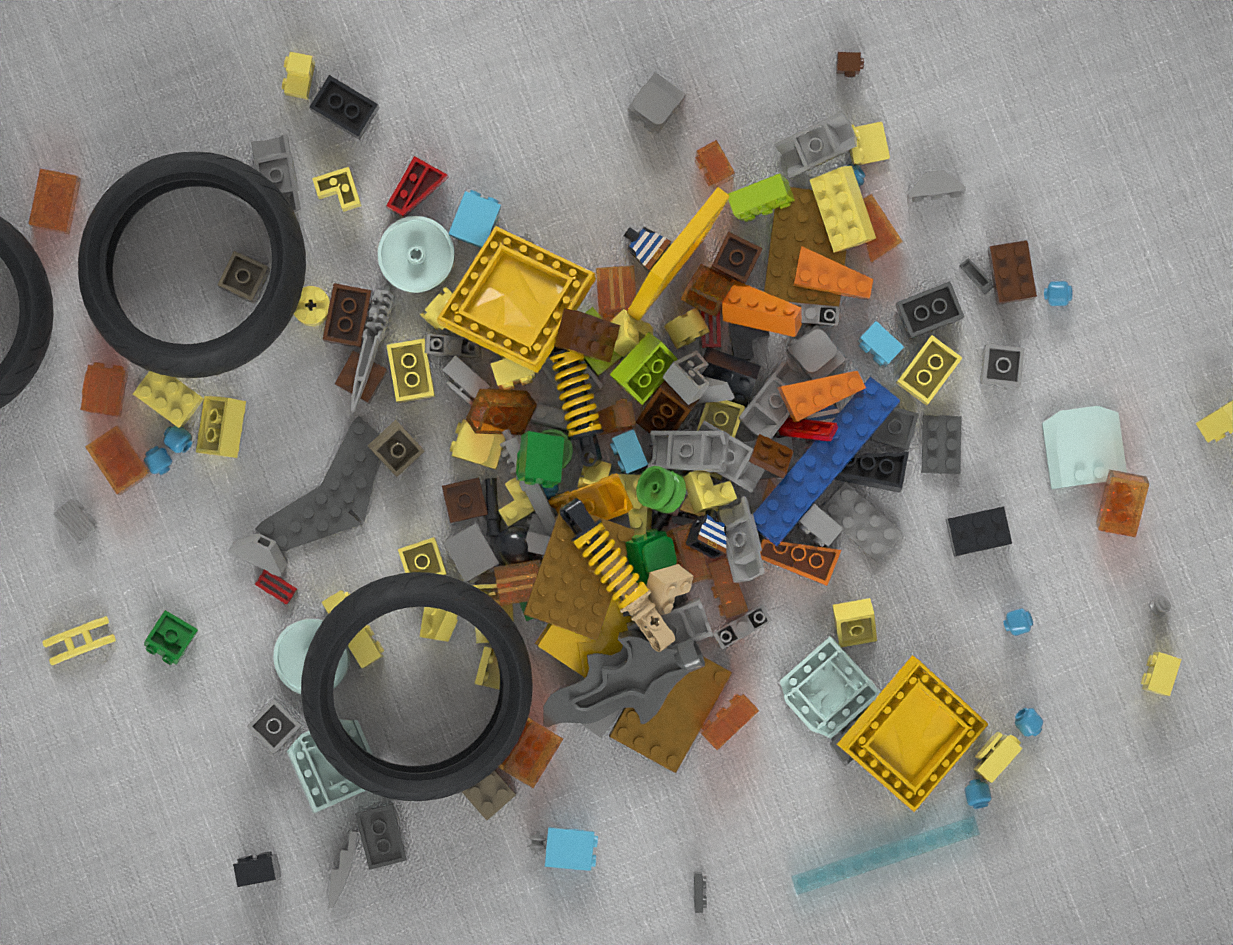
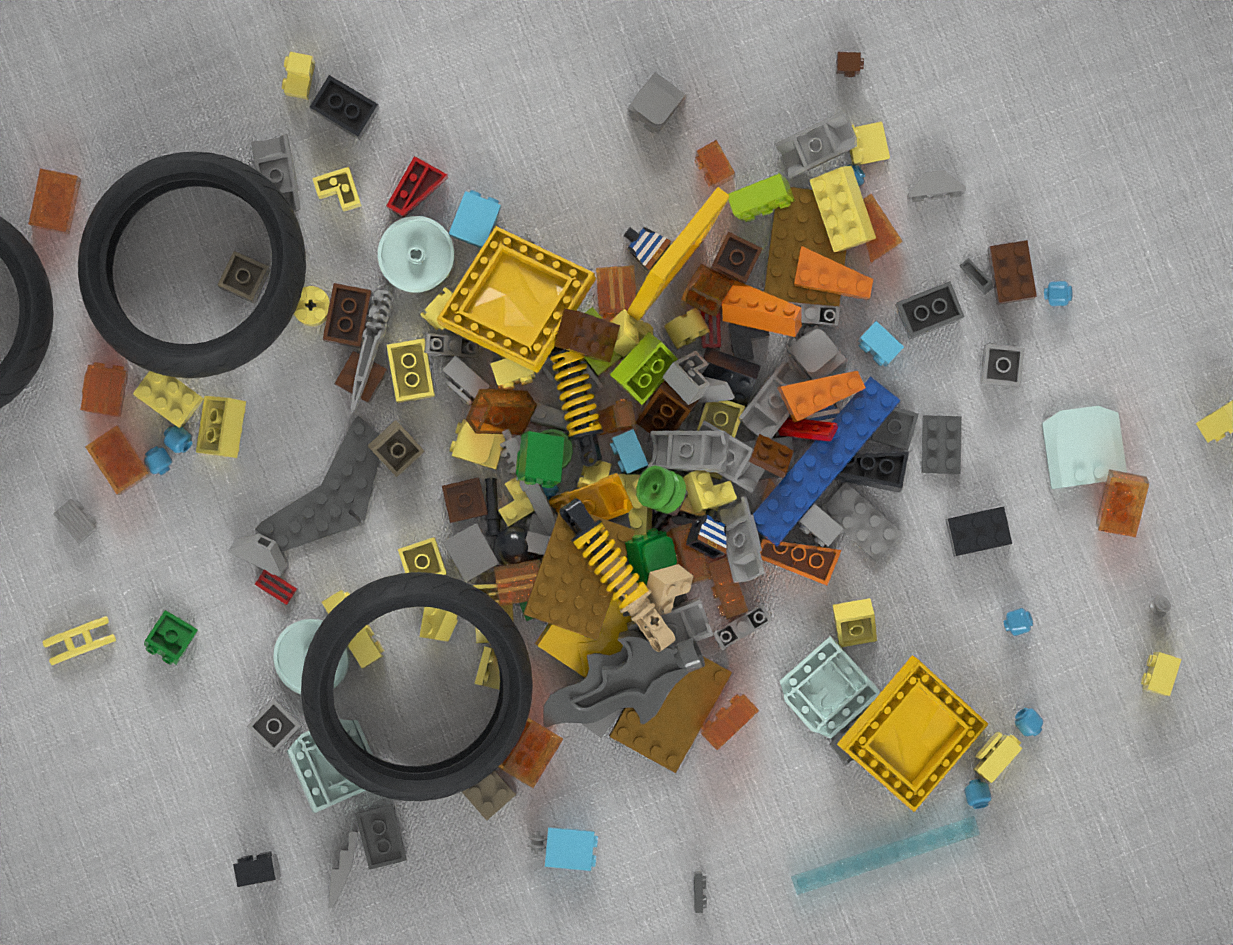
light yellow brick [896,335,962,406] -> none

